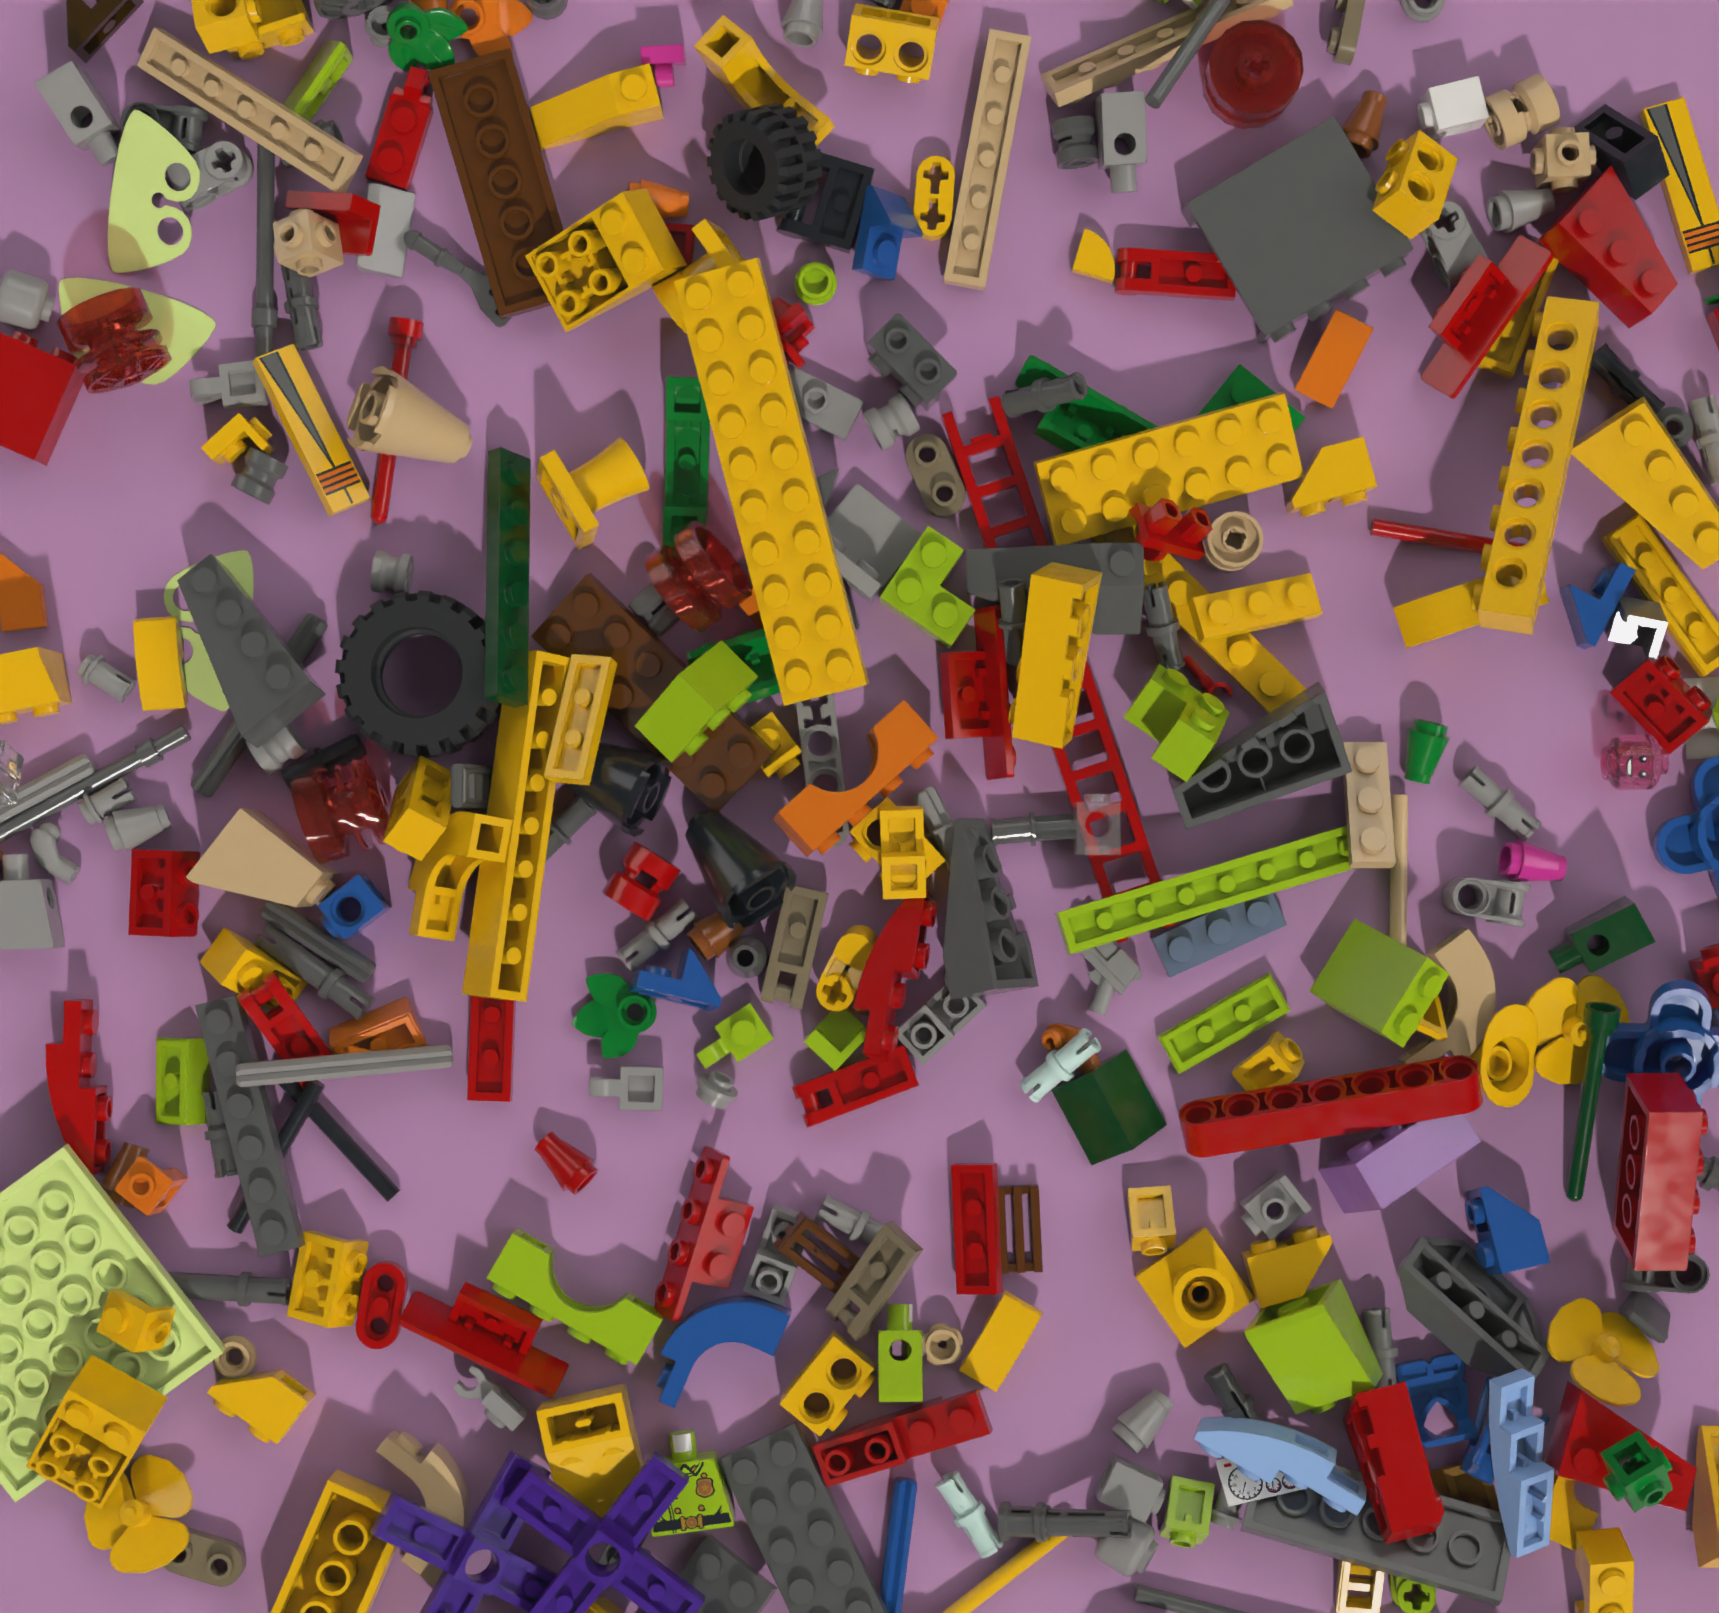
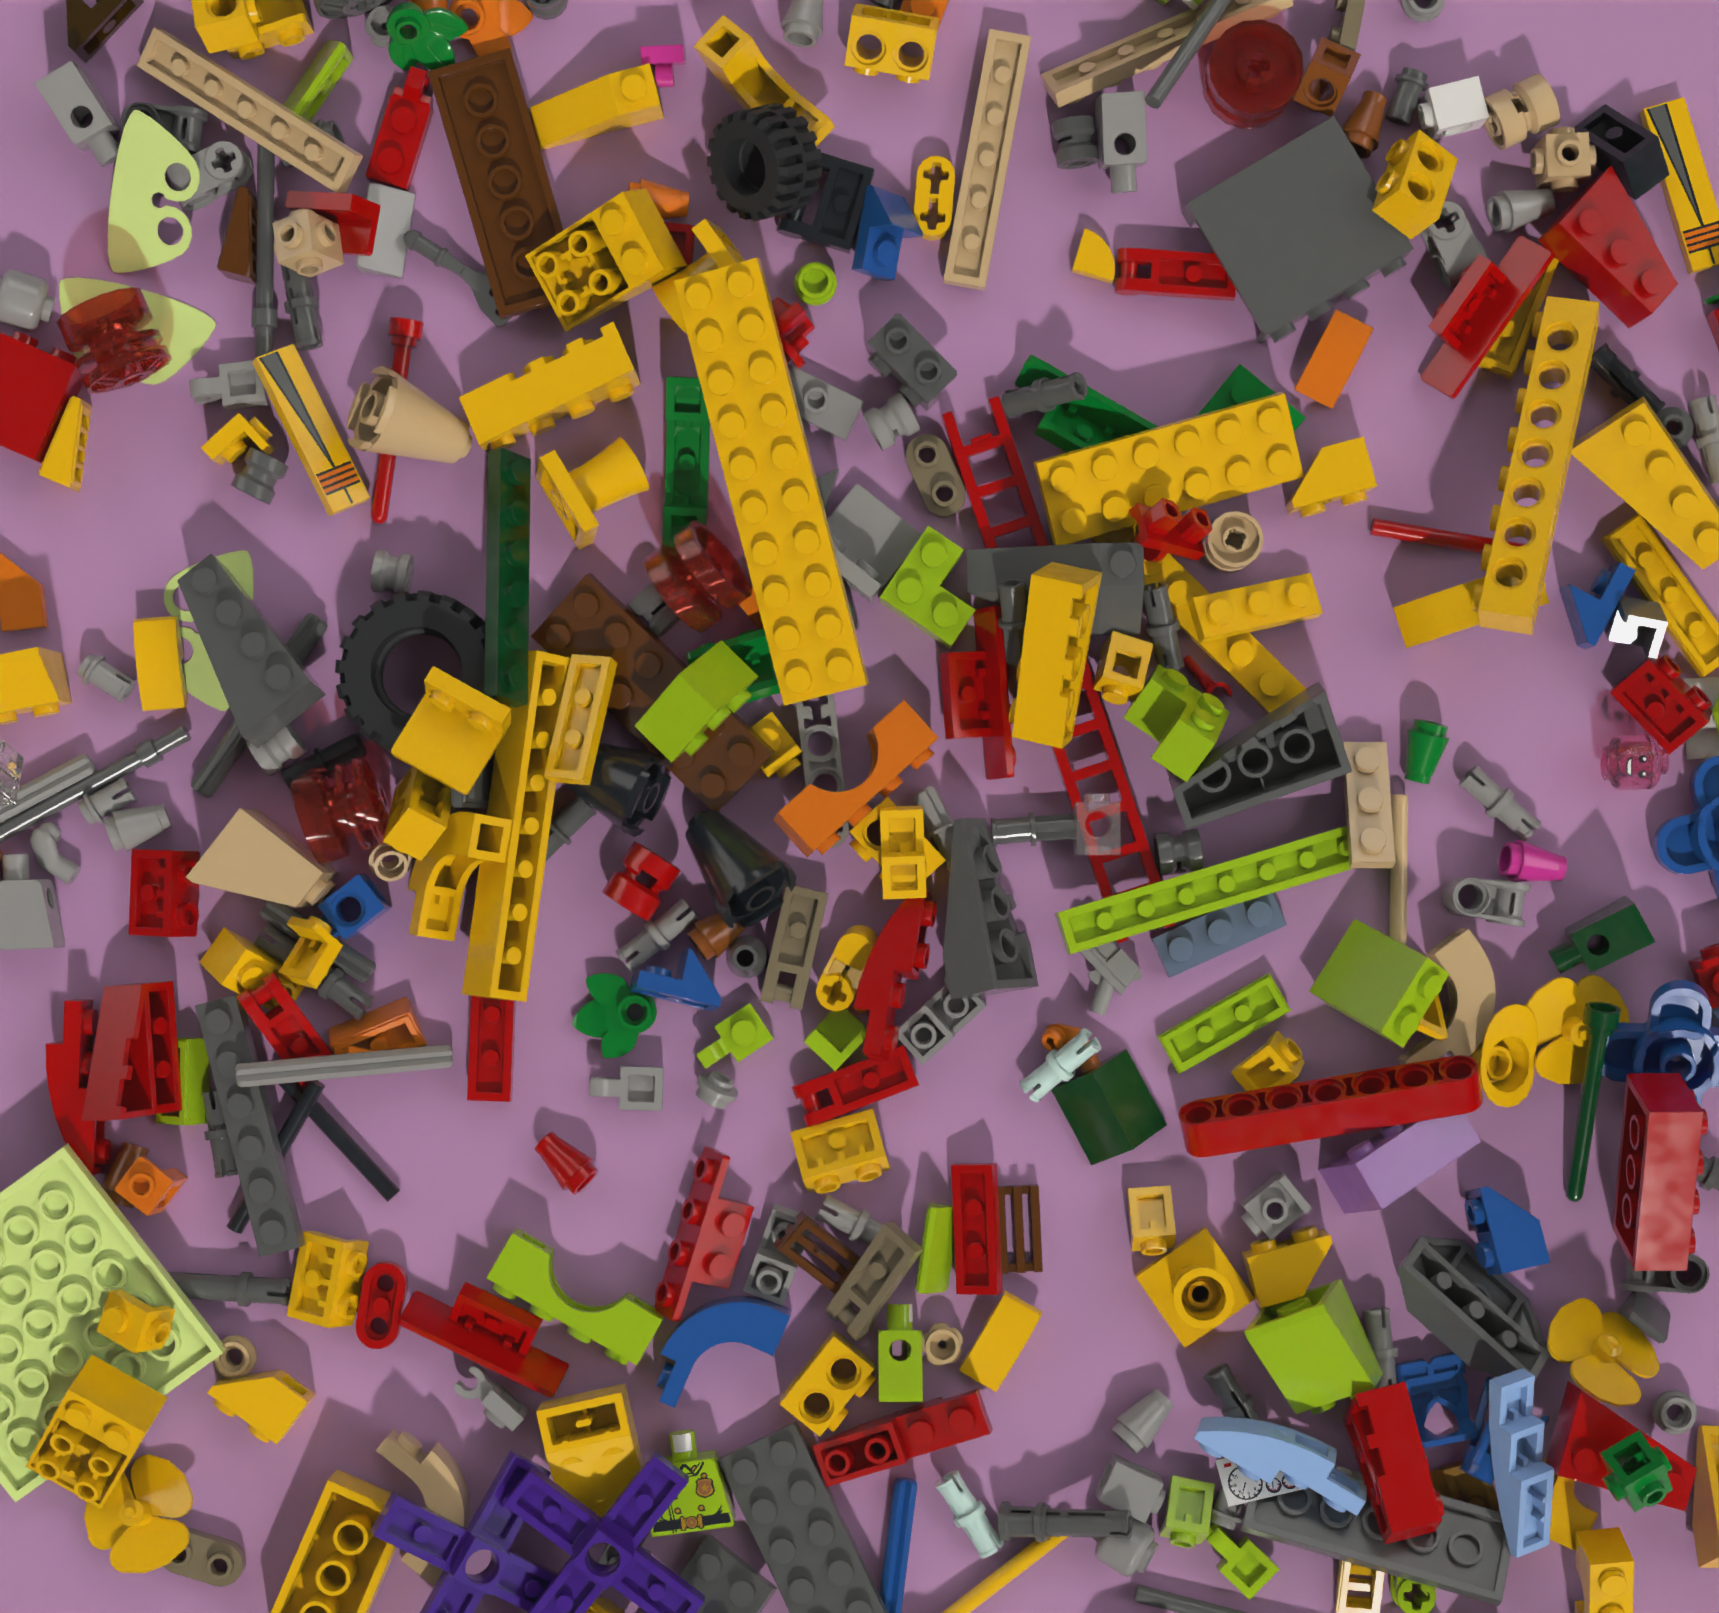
none -> yellow slope [39,396,92,492]
none -> red wedge [81,981,182,1121]
none -> reddish brown slope [217,186,257,285]
none -> yellow bracket [278,916,343,989]
none -> tan plate [368,841,412,882]
none -> yellow bracket [391,666,511,795]
none -> yellow wedge [459,321,641,451]
none -> yellow bracket [790,1108,890,1194]
none -> lime slope [915,1202,954,1294]
none -> yellow brick [1093,631,1153,705]
none -> dark grey wheel [1154,829,1203,876]
none -> lime plate [1206,1523,1279,1600]
none -> dark orange brick [1293,37,1361,117]
none -> dark grey pin [1384,67,1429,126]
none -> light grey plate [1652,1390,1697,1435]

